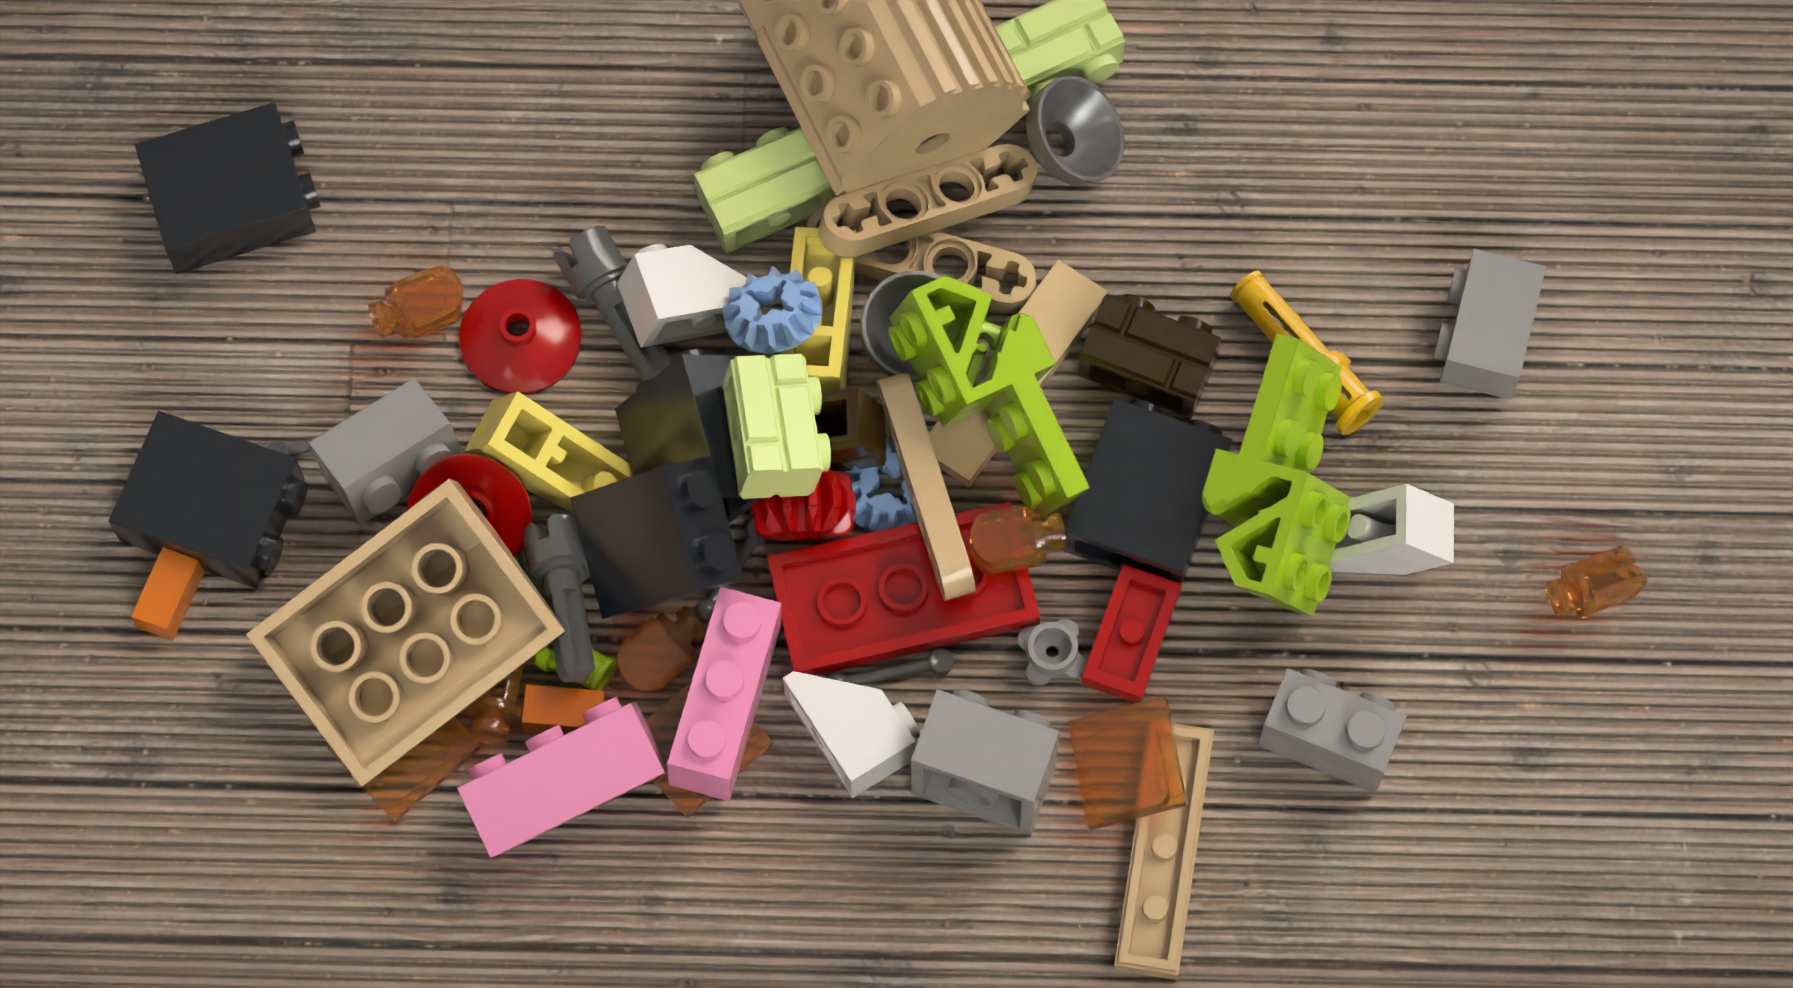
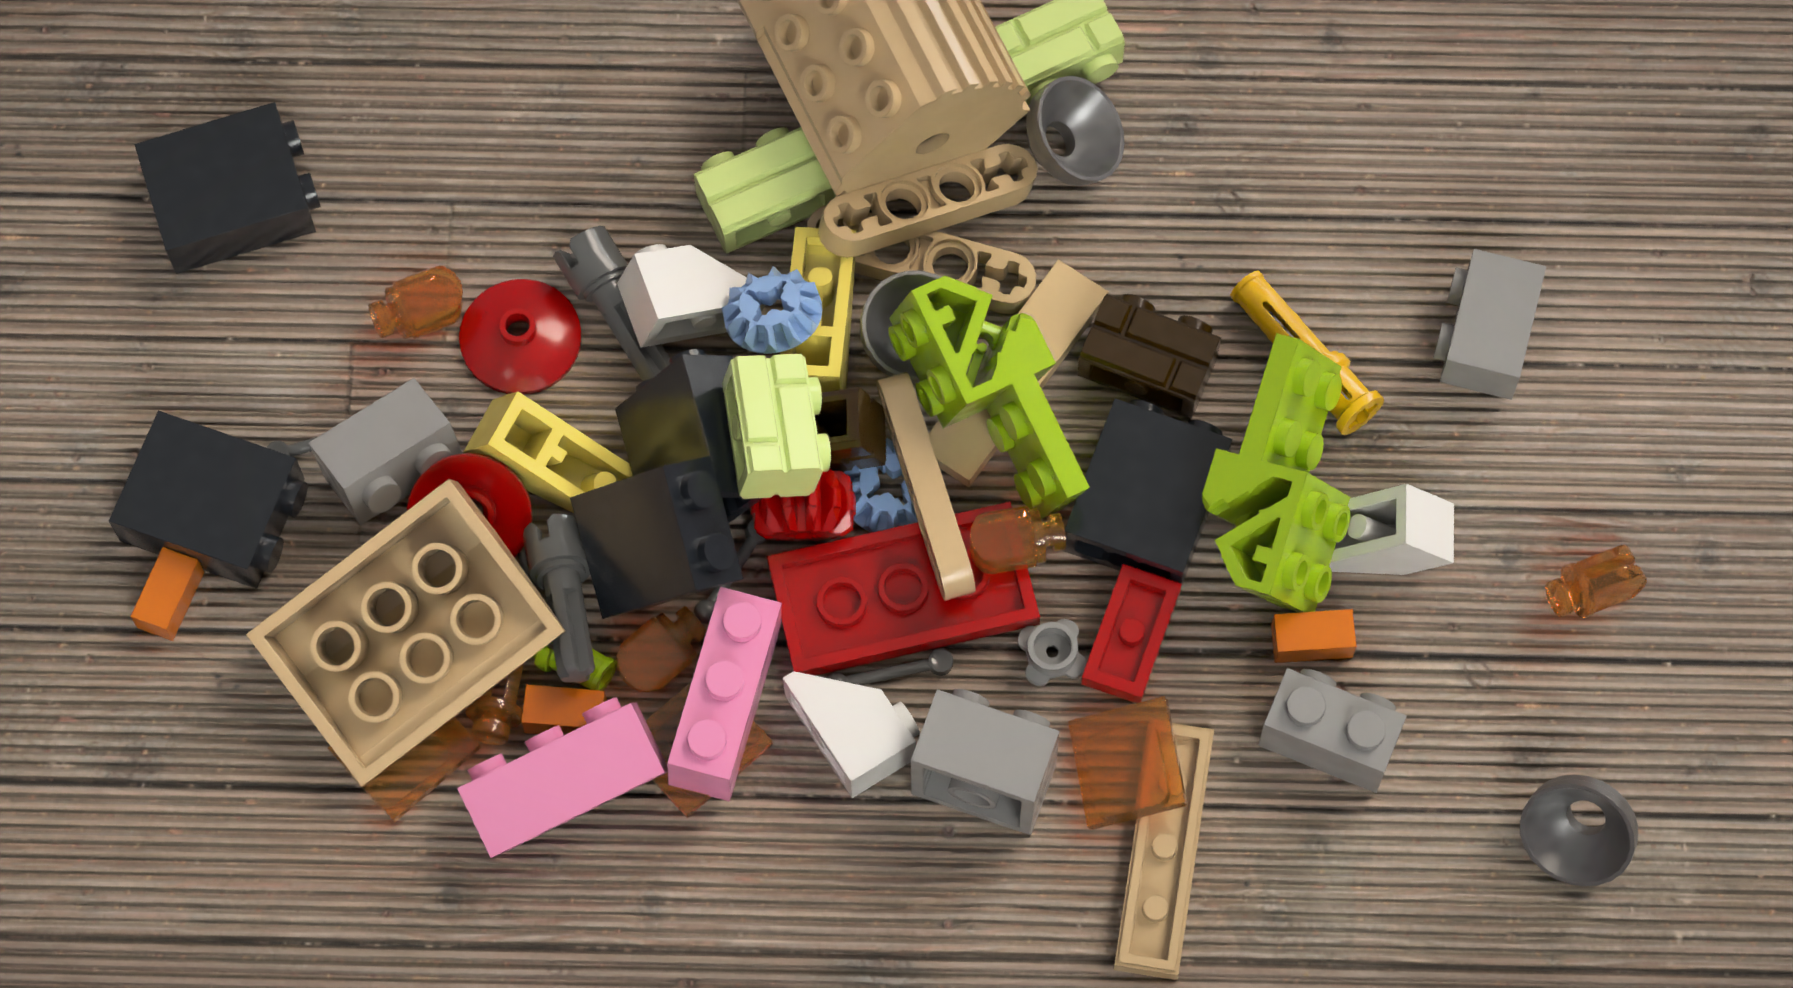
none -> orange piece [1271,609,1357,663]
none -> flat silver piece [1520,774,1638,886]

